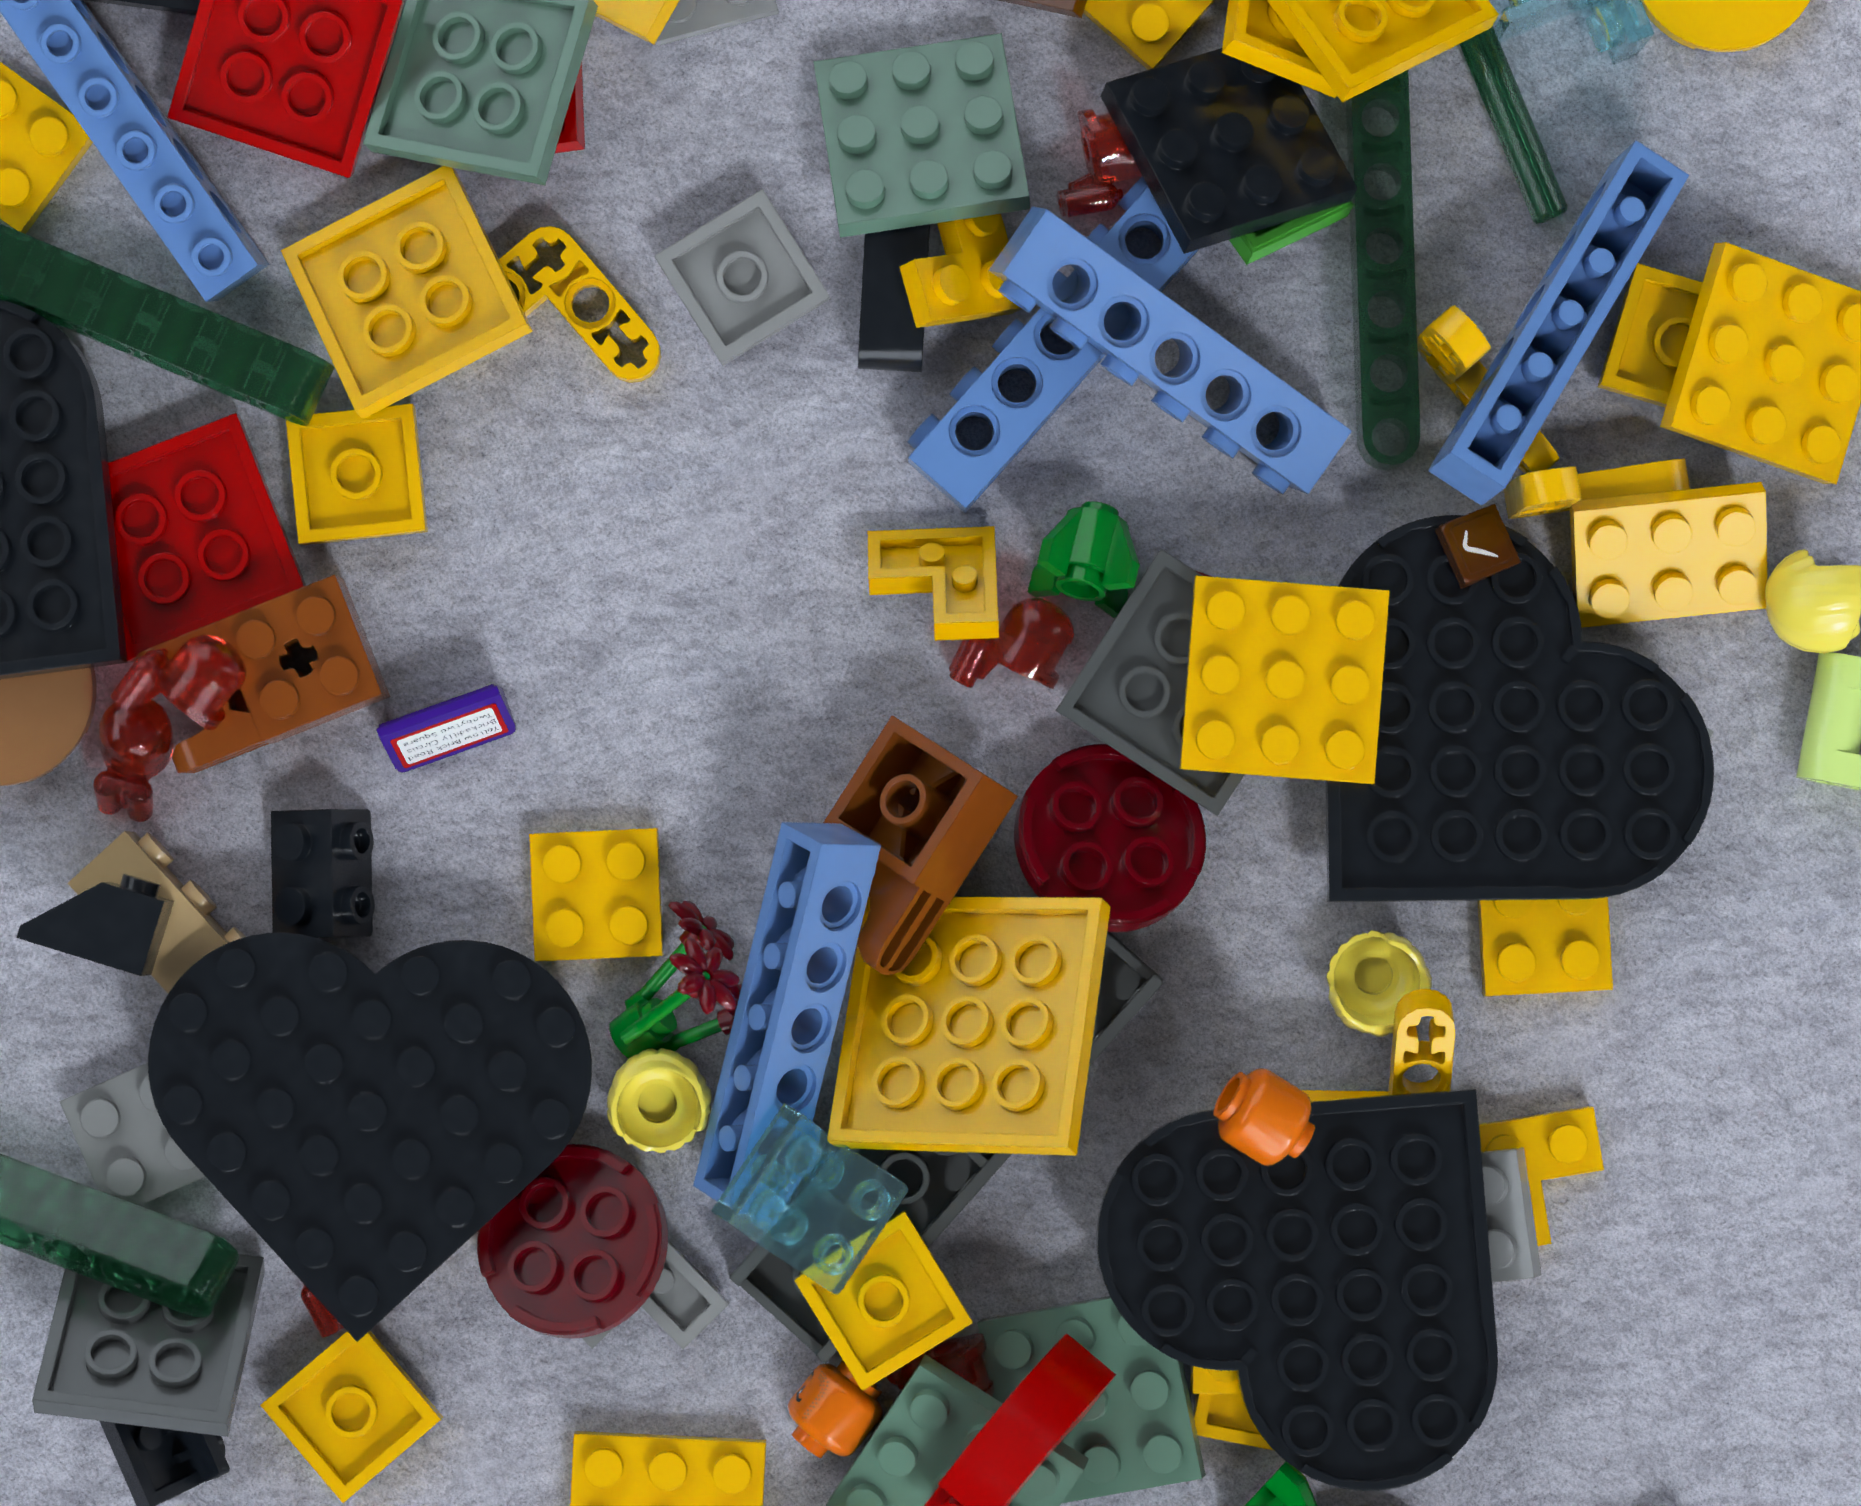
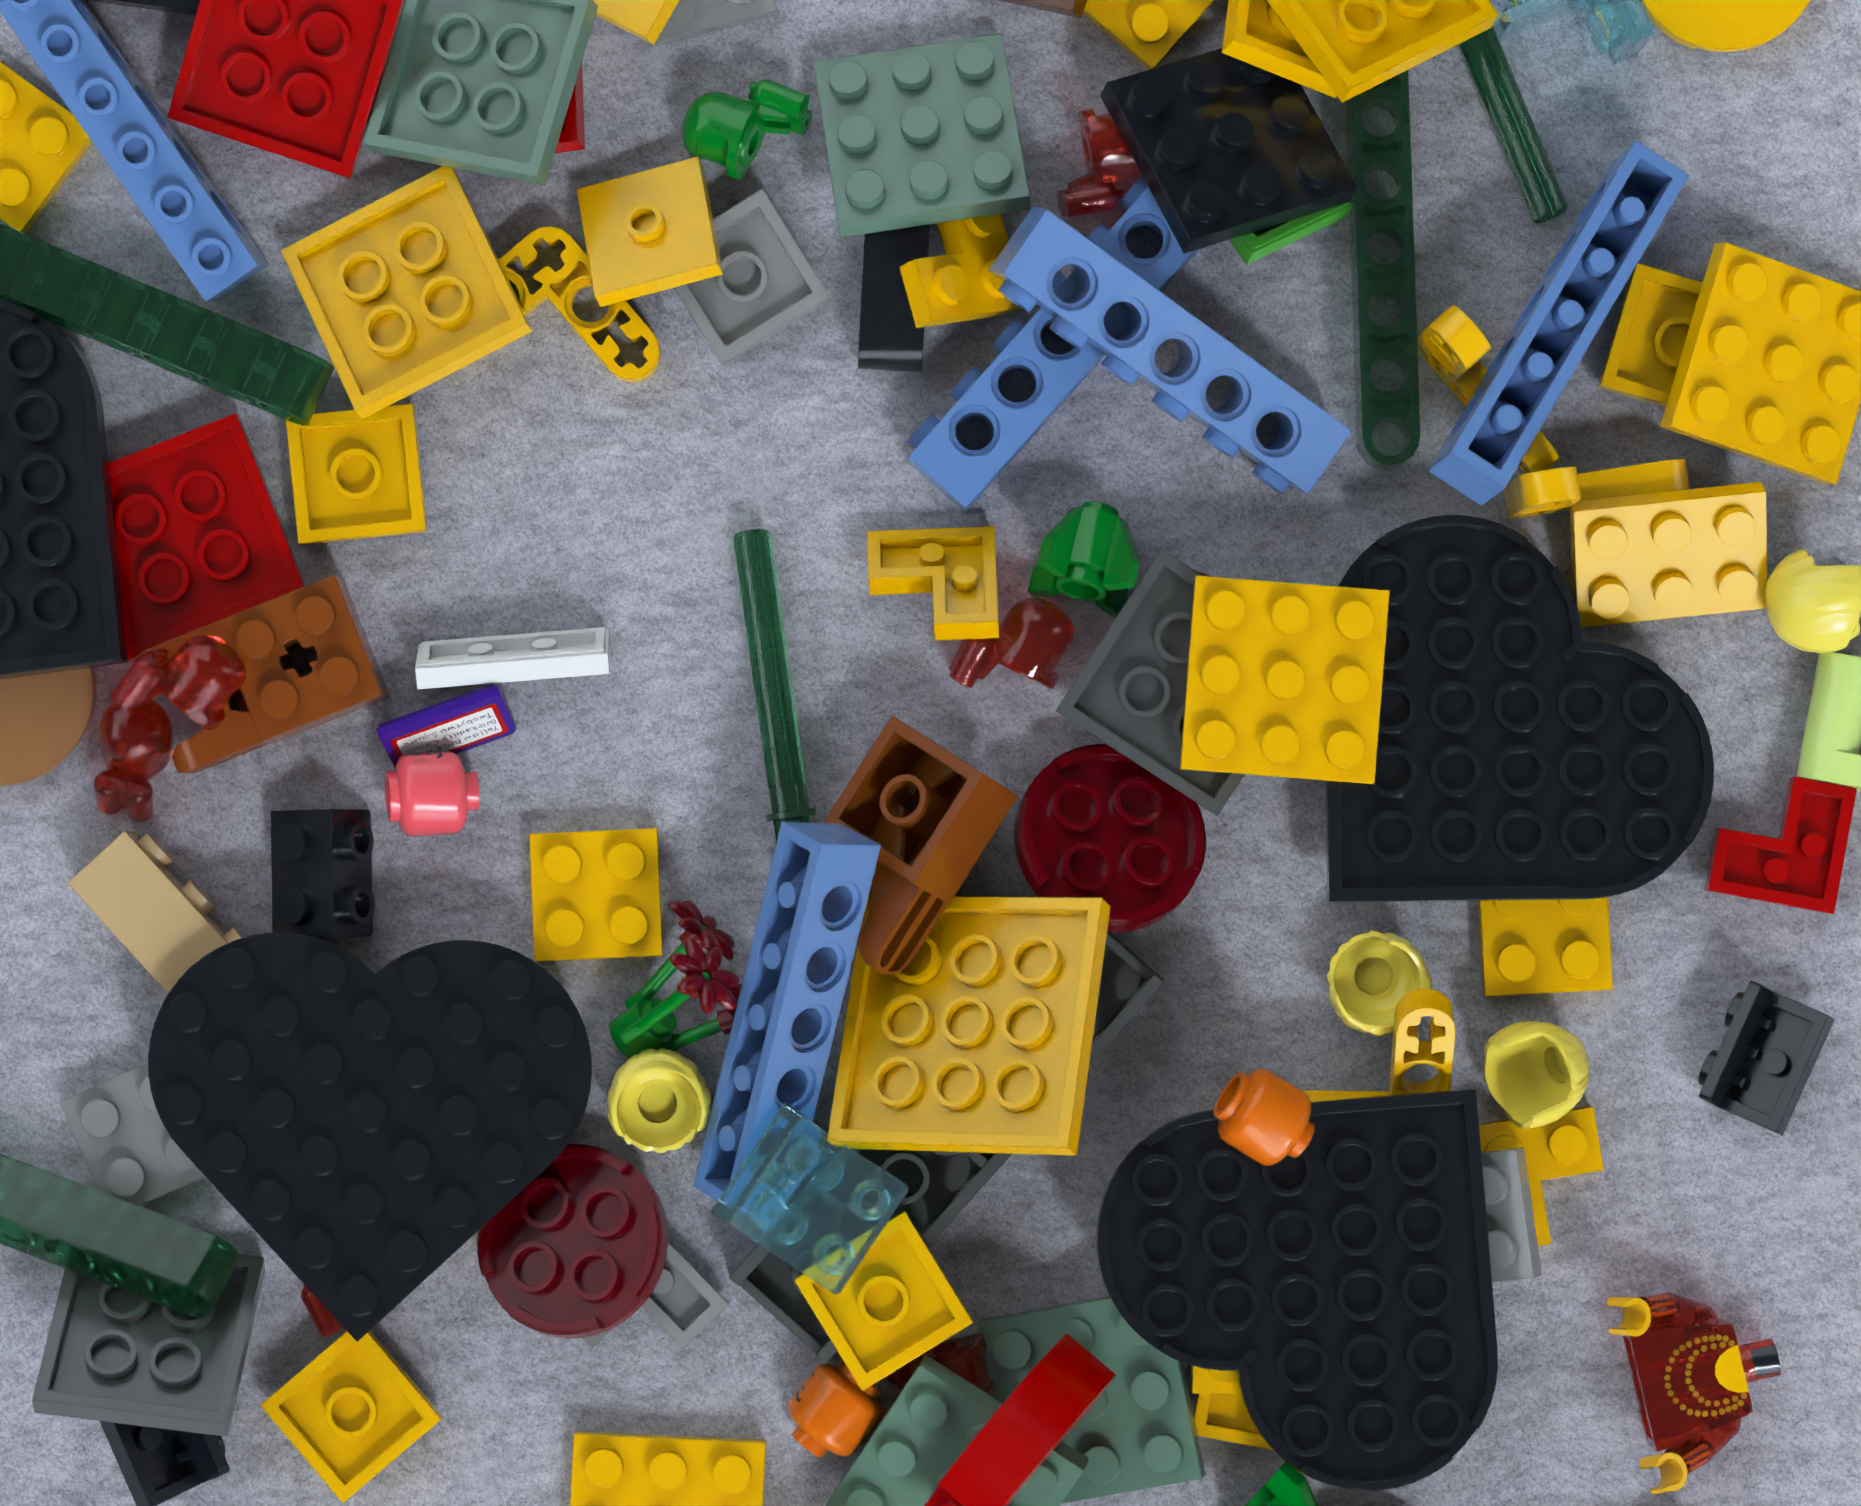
black slope [16,874,174,976] -> none
reddish brown slope [1435,504,1521,589] -> none
none -> coral head [385,751,480,837]
none -> white tile [415,627,611,689]
none -> yellow plate [577,156,723,307]
none -> green piece [682,79,812,181]
none -> clear green axle [733,529,817,843]
none -> light yellow hair [1483,1021,1590,1129]
none -> clear red torso [1607,1292,1781,1494]
none -> black bracket [1698,981,1835,1136]
none -> red plate [1704,777,1857,914]

